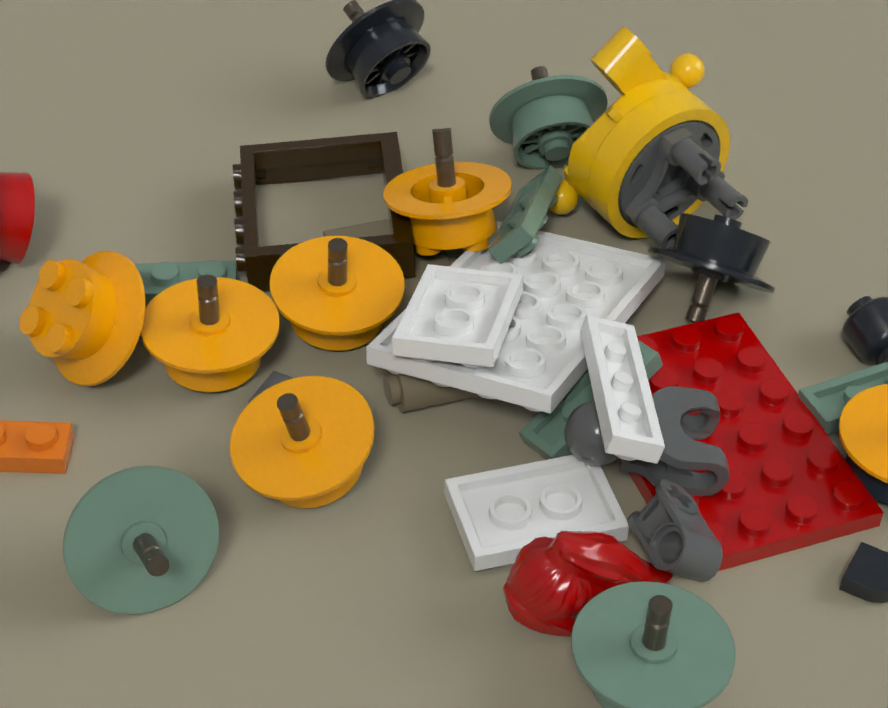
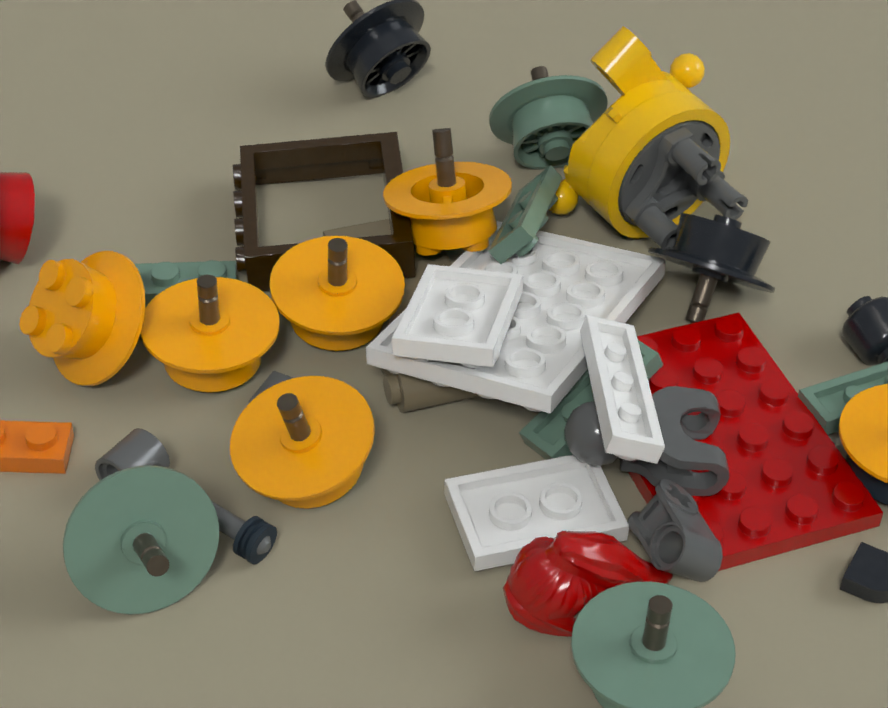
none -> dark grey piece [95,428,277,565]

